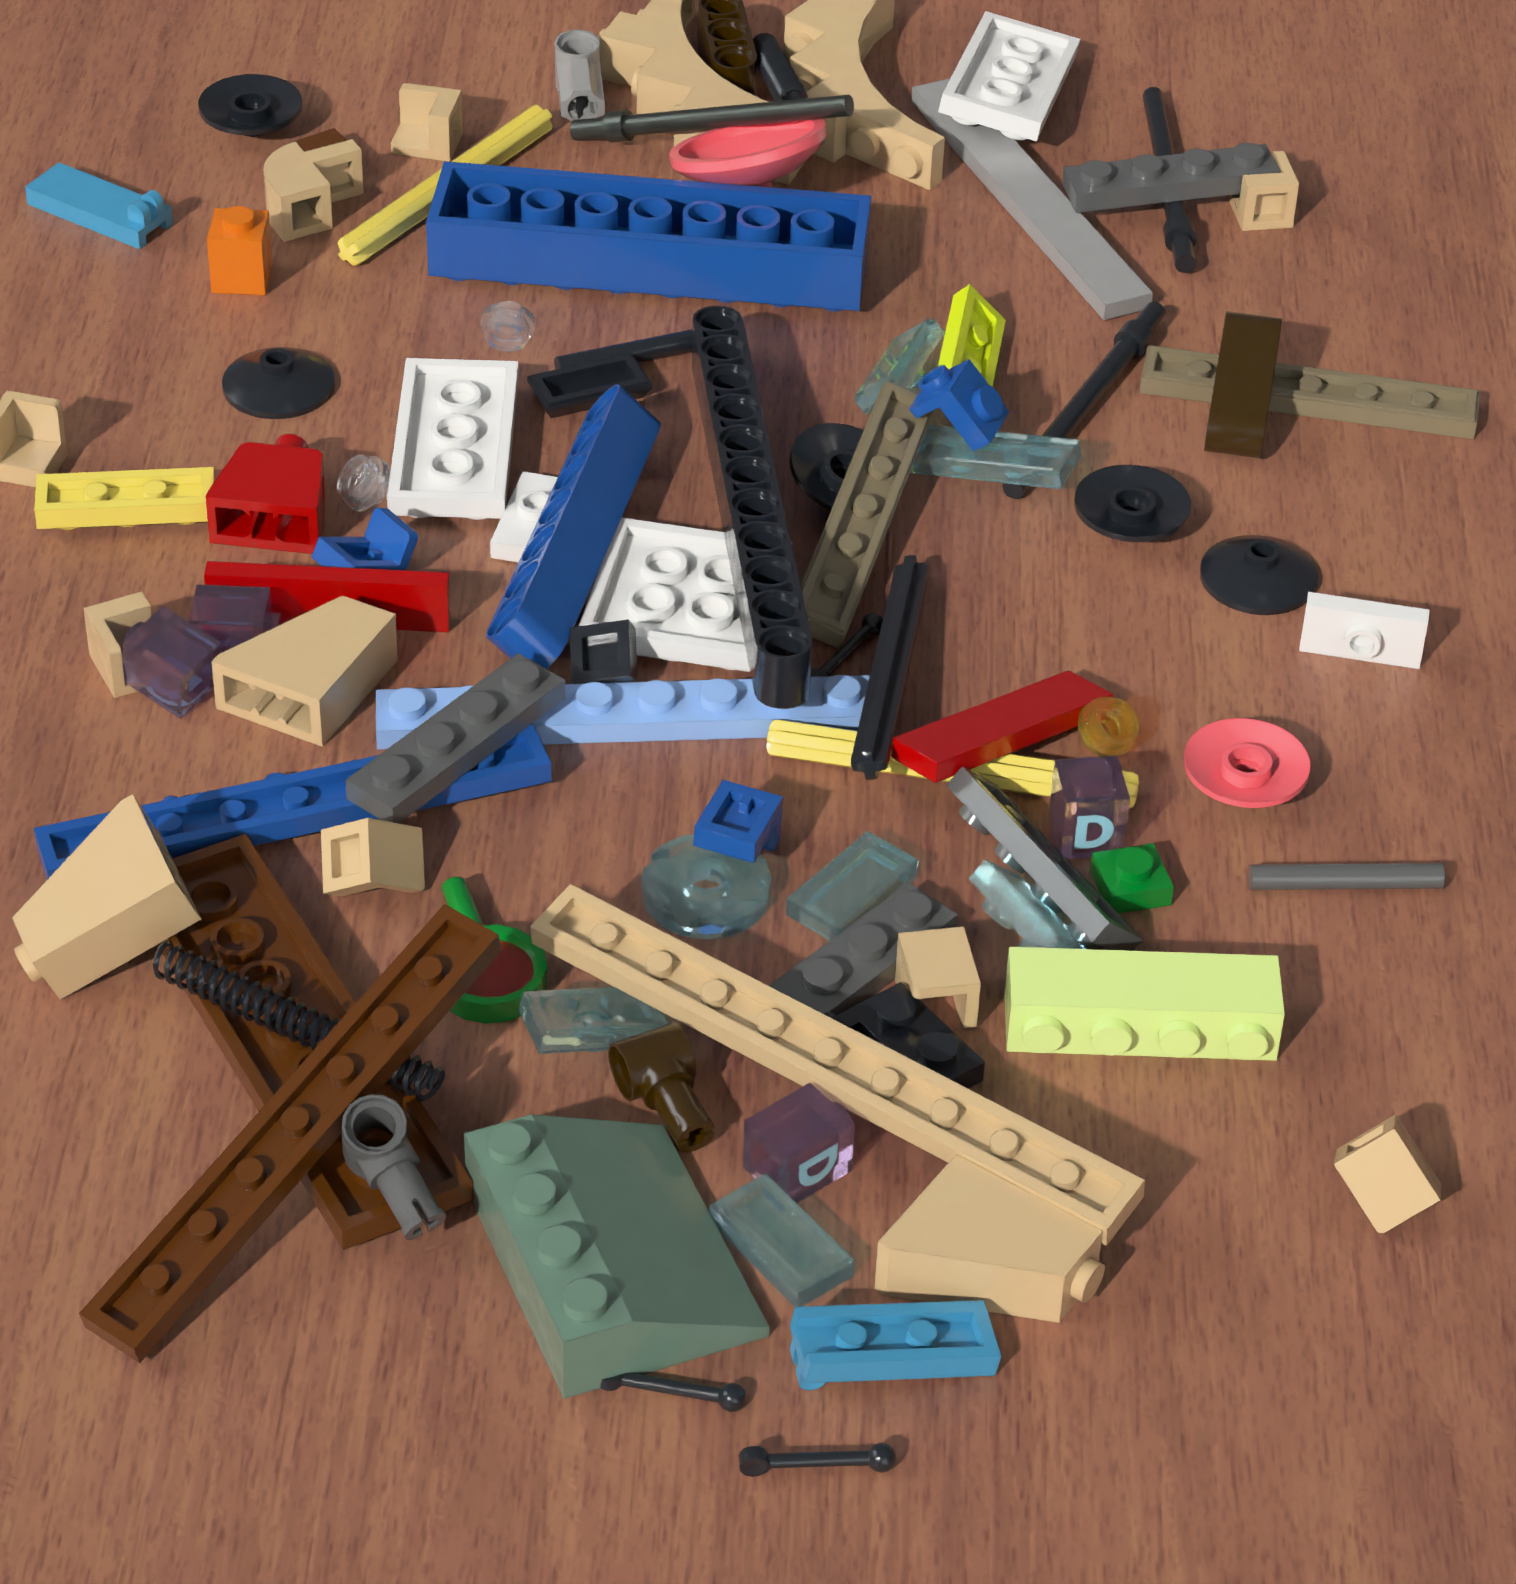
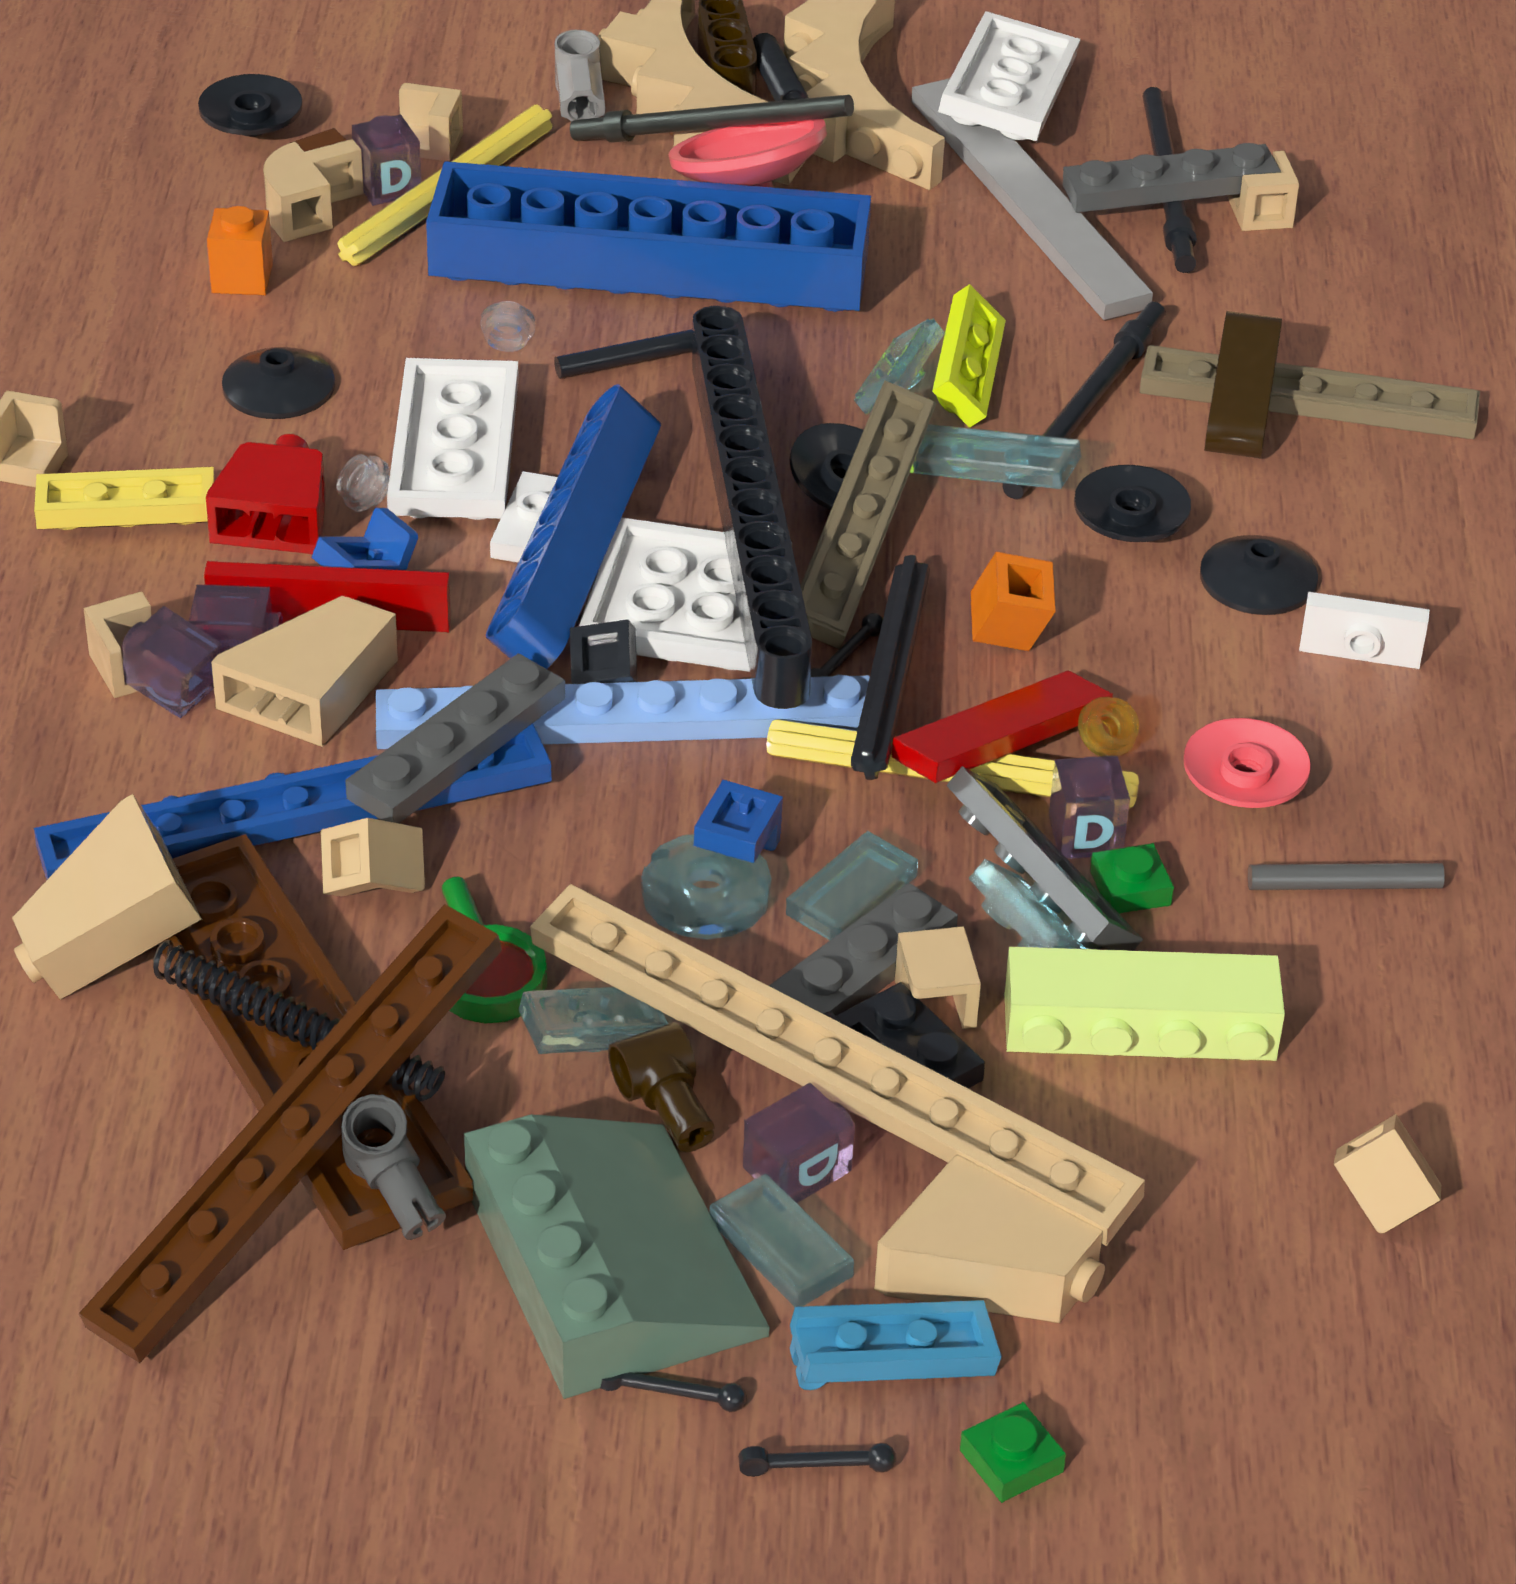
dark azure hinge [25,162,173,249] -> none
black tile [527,353,652,418] -> none
blue bracket [909,359,1009,451] -> none
none -> brick [352,114,421,206]
none -> green plate [960,1402,1066,1503]
none -> orange brick [971,552,1056,651]

